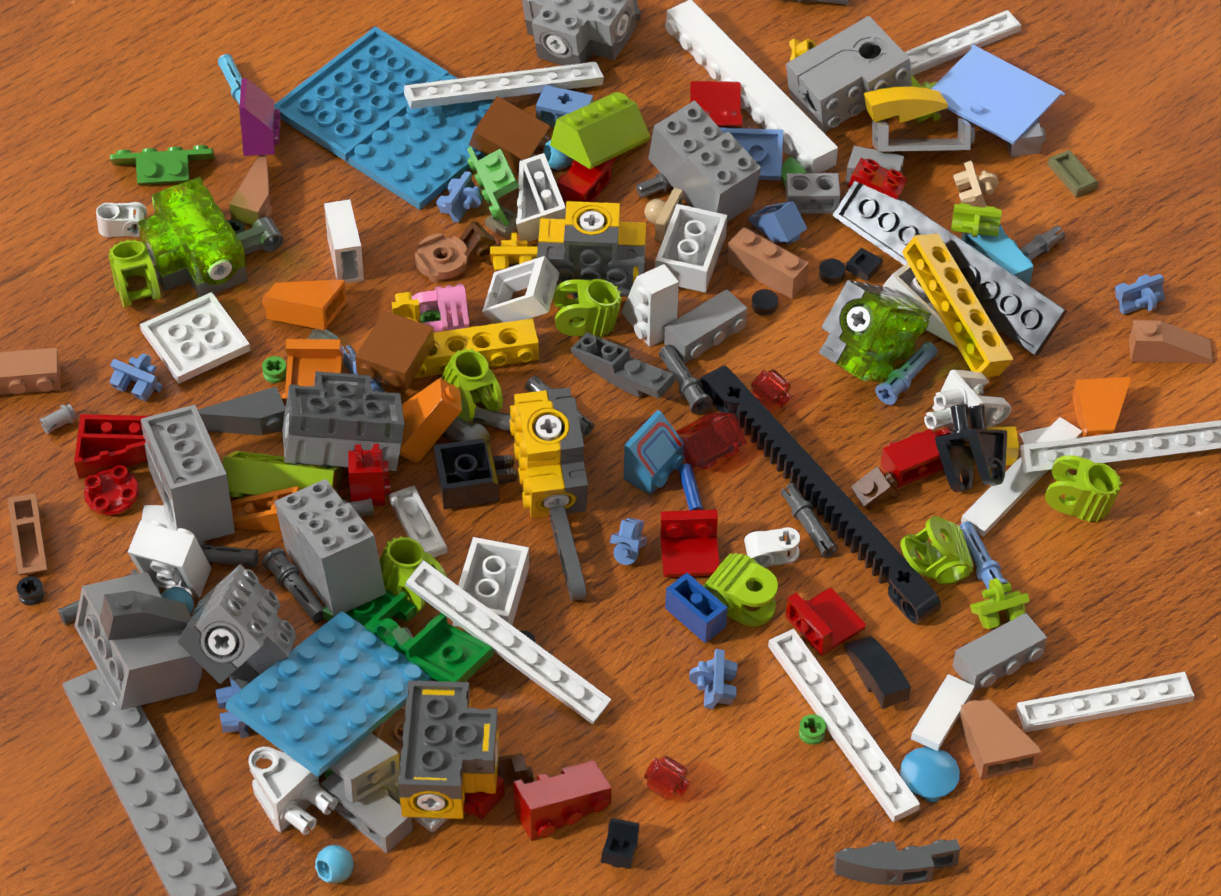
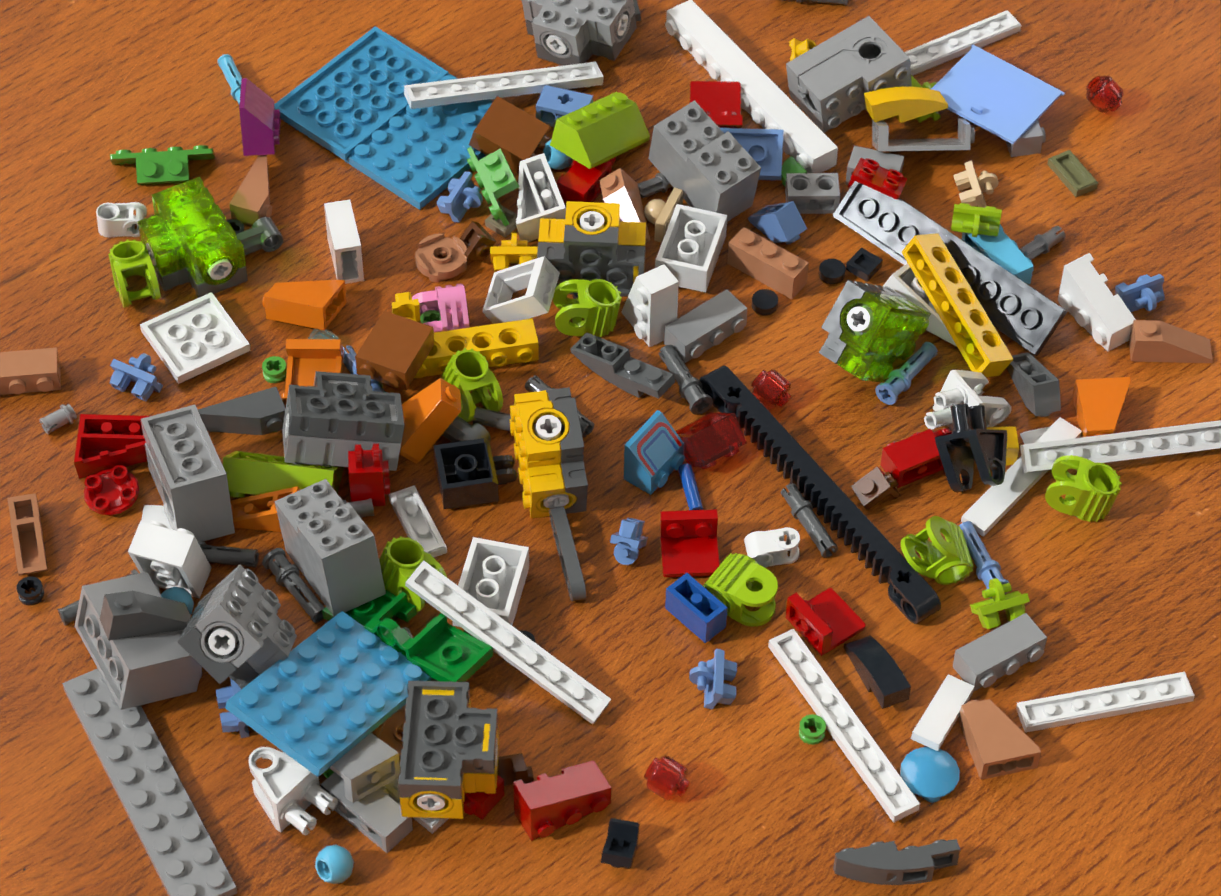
none -> nougat slope [599,168,650,243]
none -> dark grey slope [1007,352,1061,417]
none -> white wedge [1058,253,1136,351]
none -> clear red head [1086,75,1123,113]

